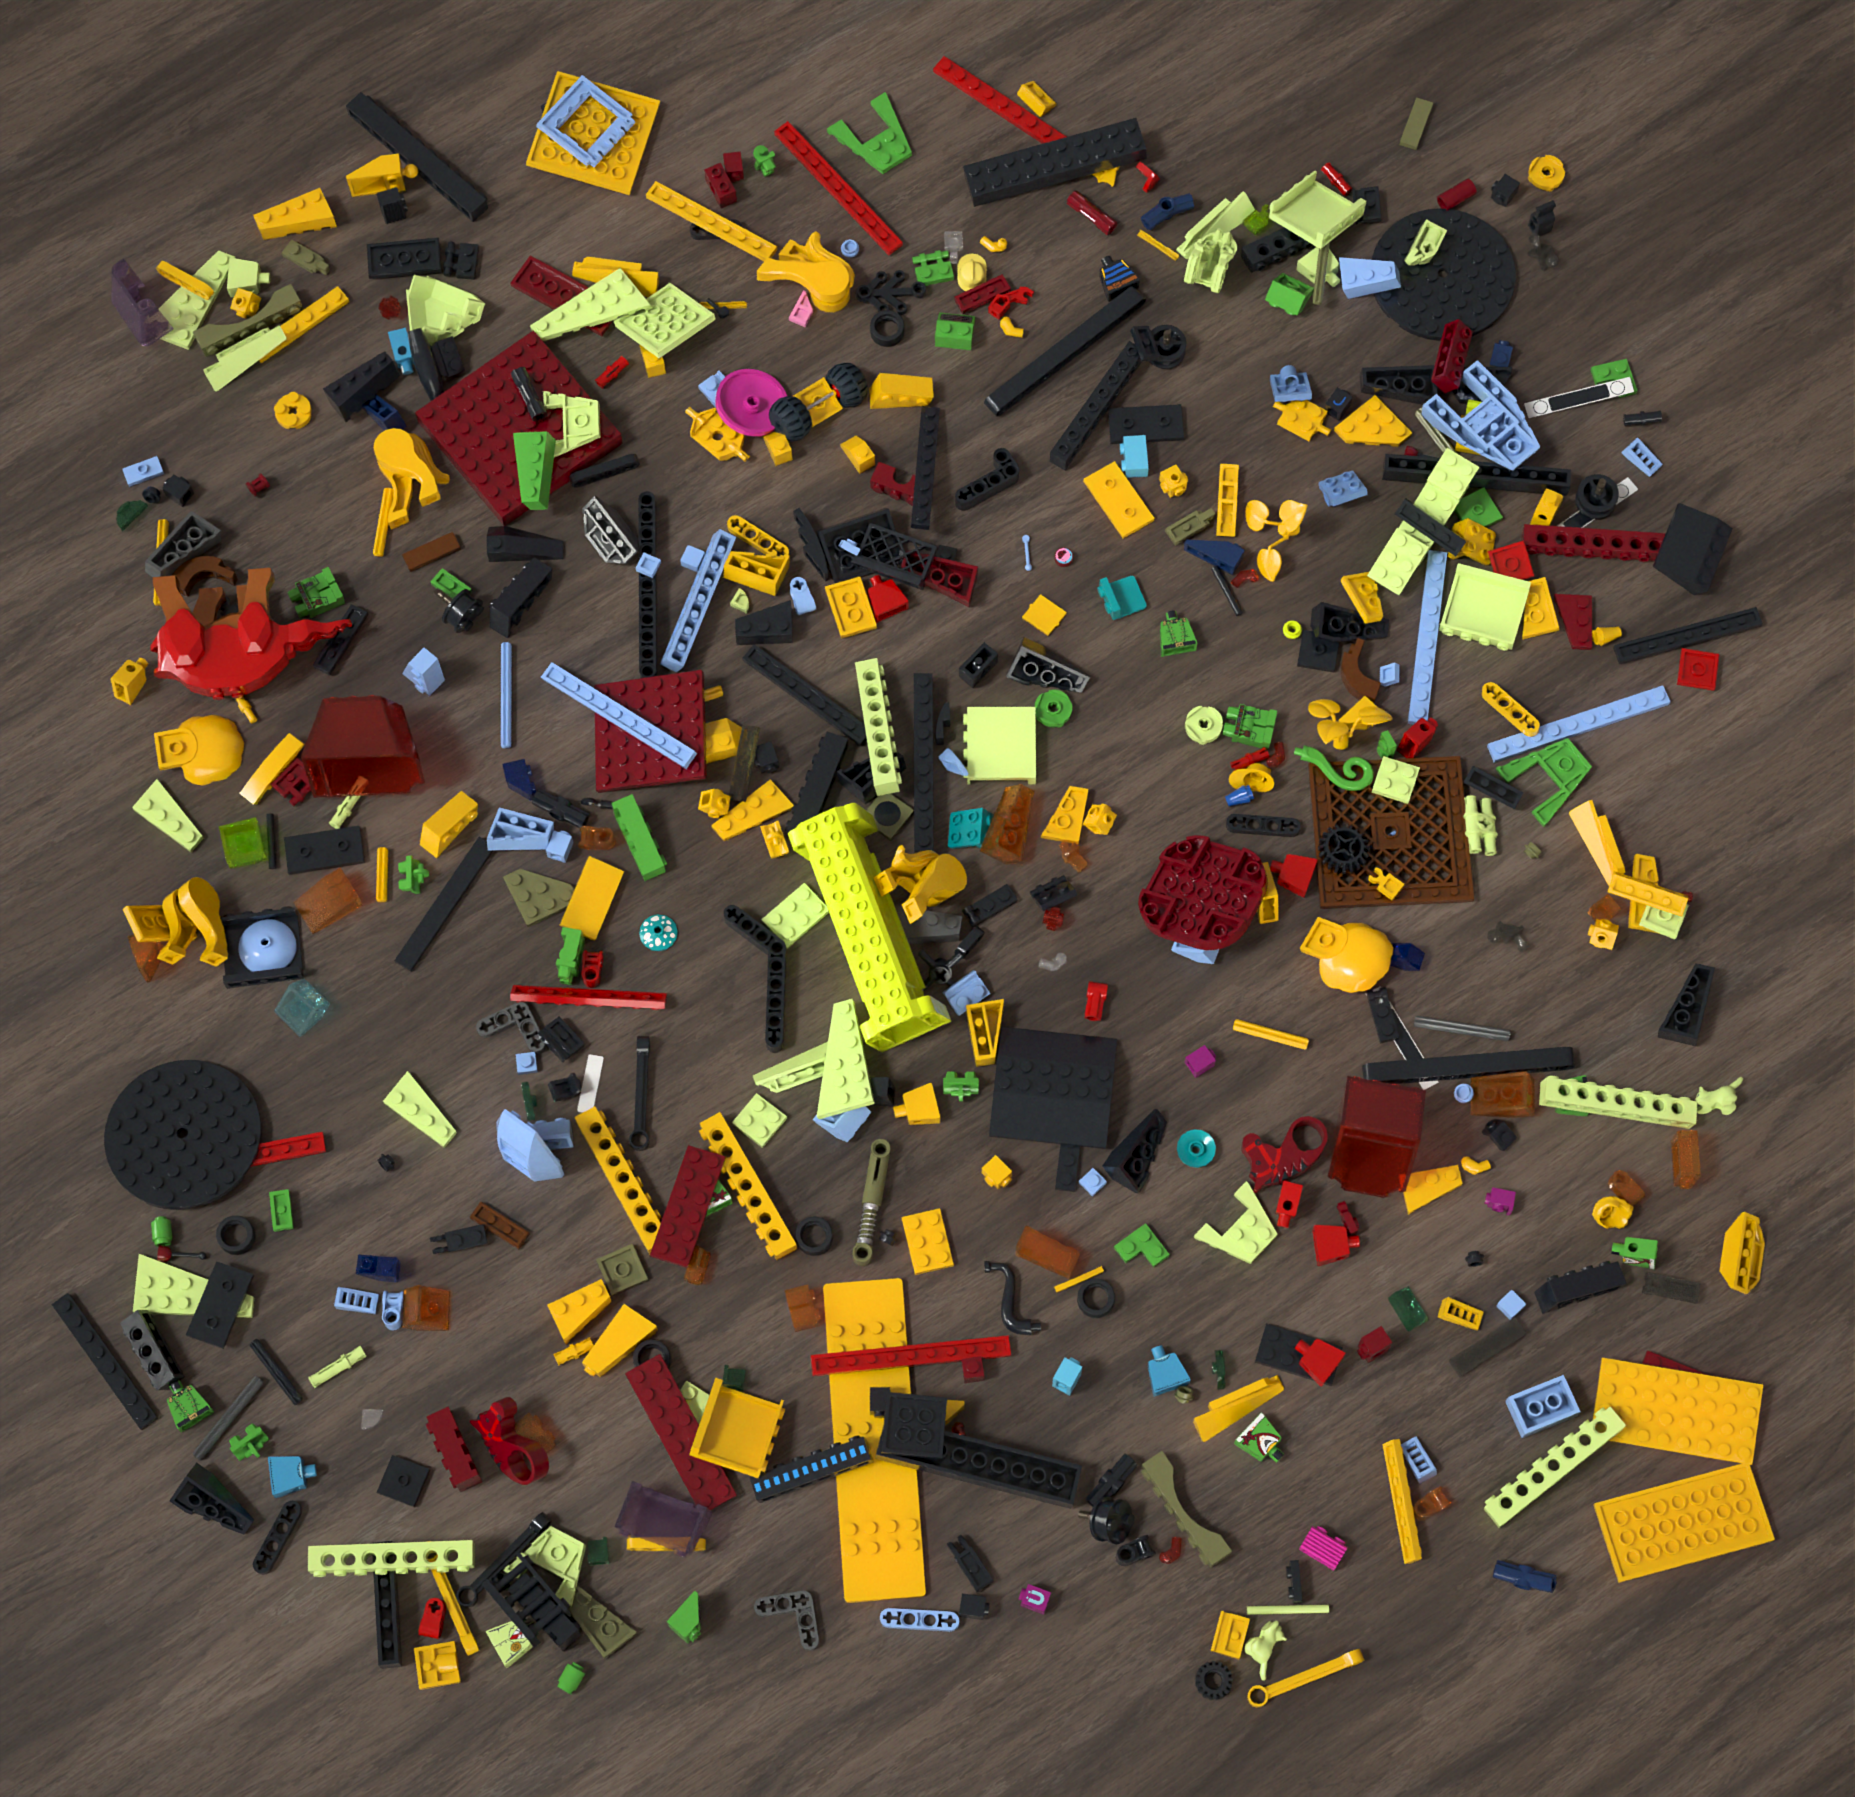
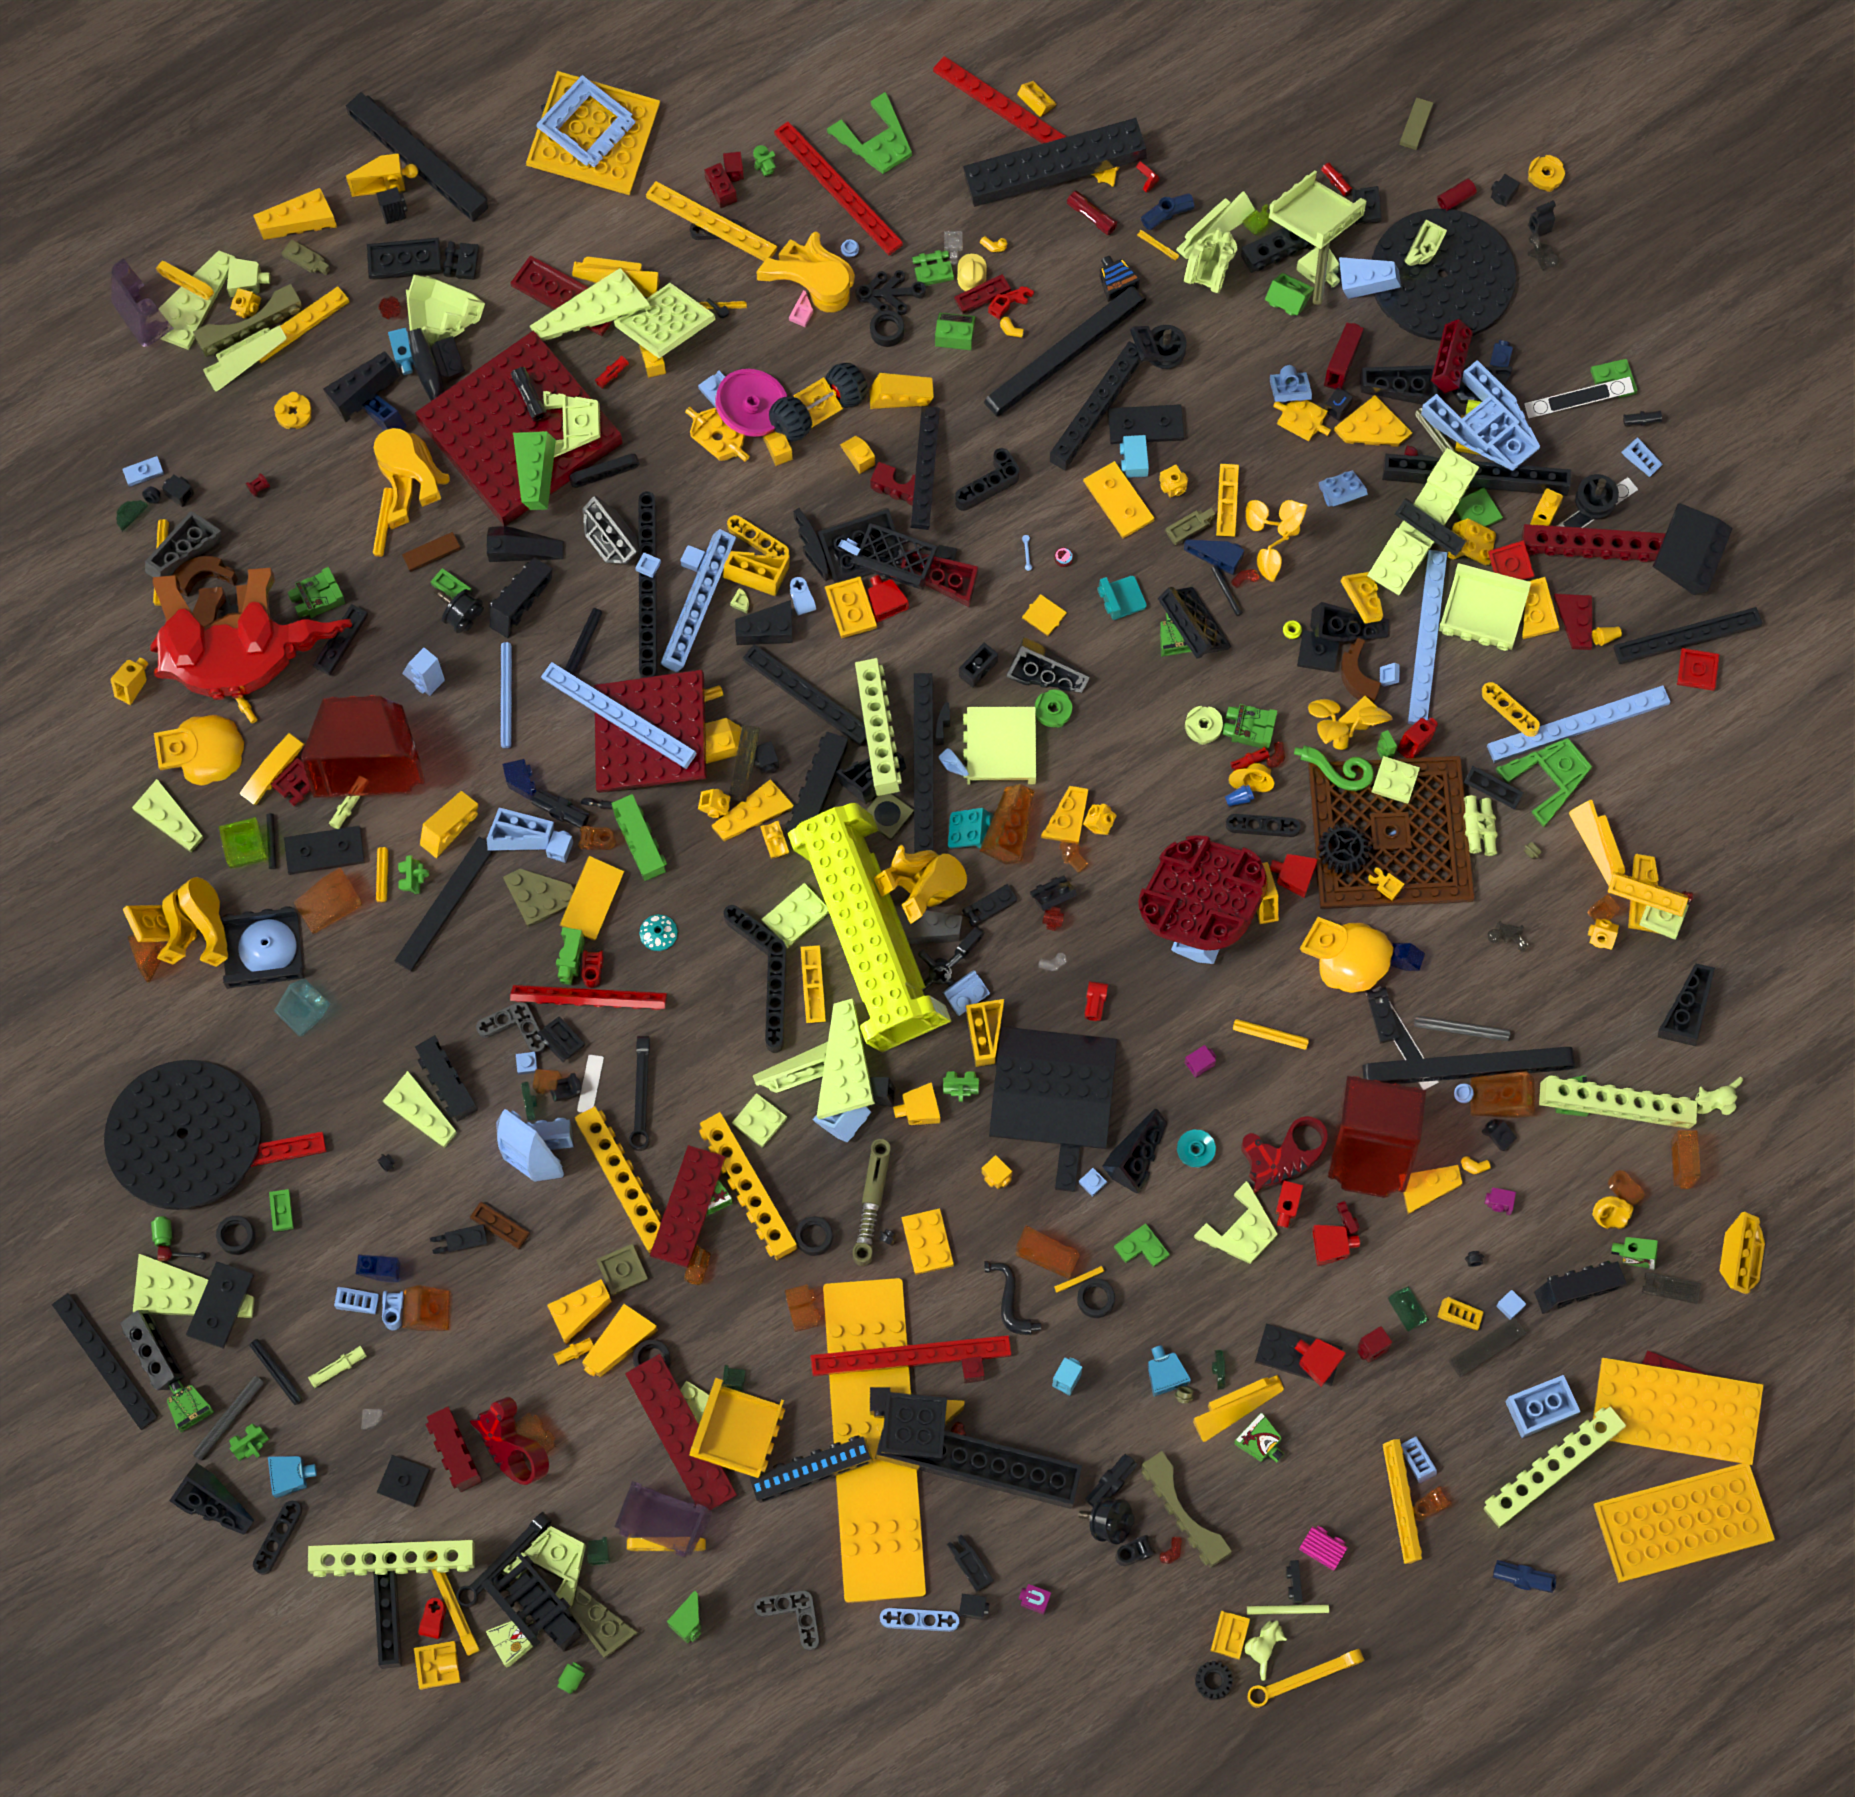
none -> black wedge [415,1035,477,1122]
none -> clear orange panel [532,1069,562,1094]
none -> black axle [564,608,602,675]
none -> yellow slope [801,945,826,1023]
none -> black fence [1158,587,1231,659]
none -> dark red slope [1324,322,1364,390]

